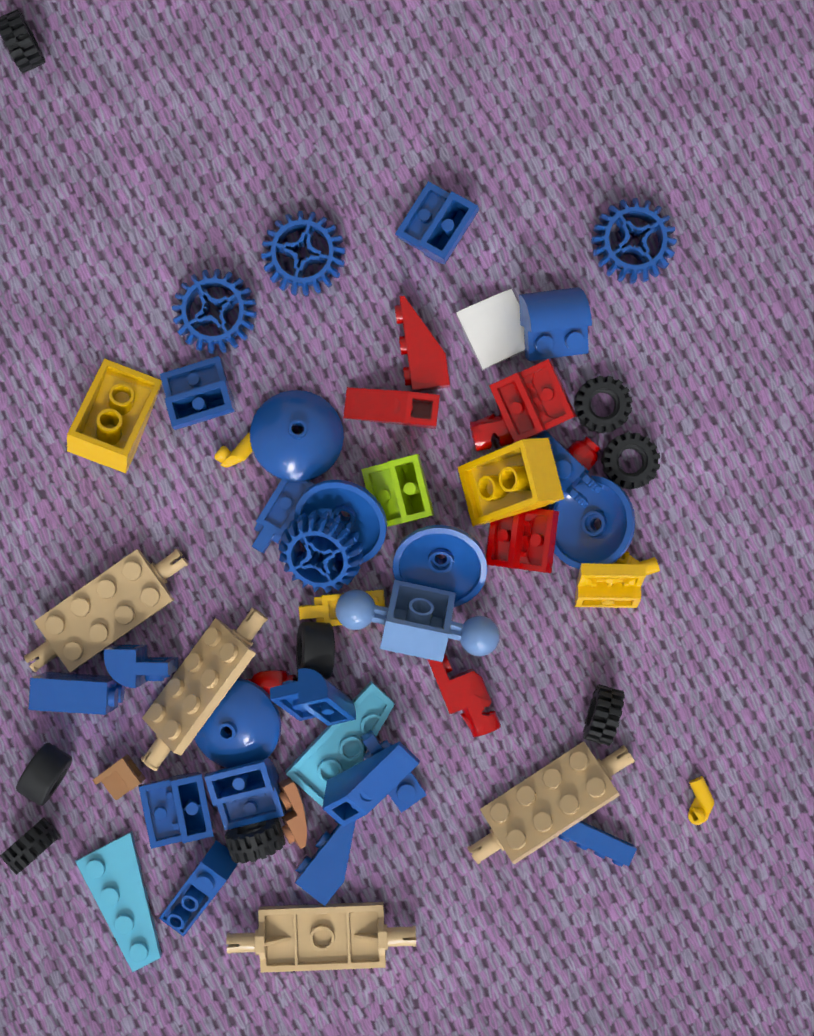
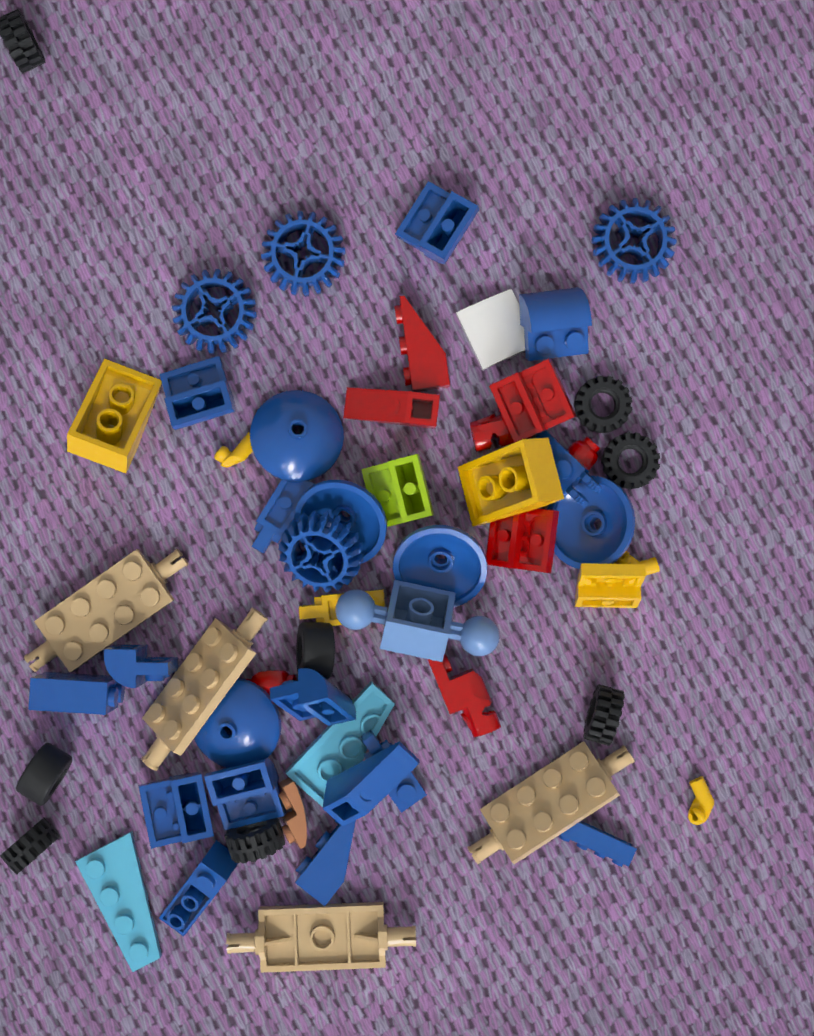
medium nougat panel [92,754,146,800] -> none

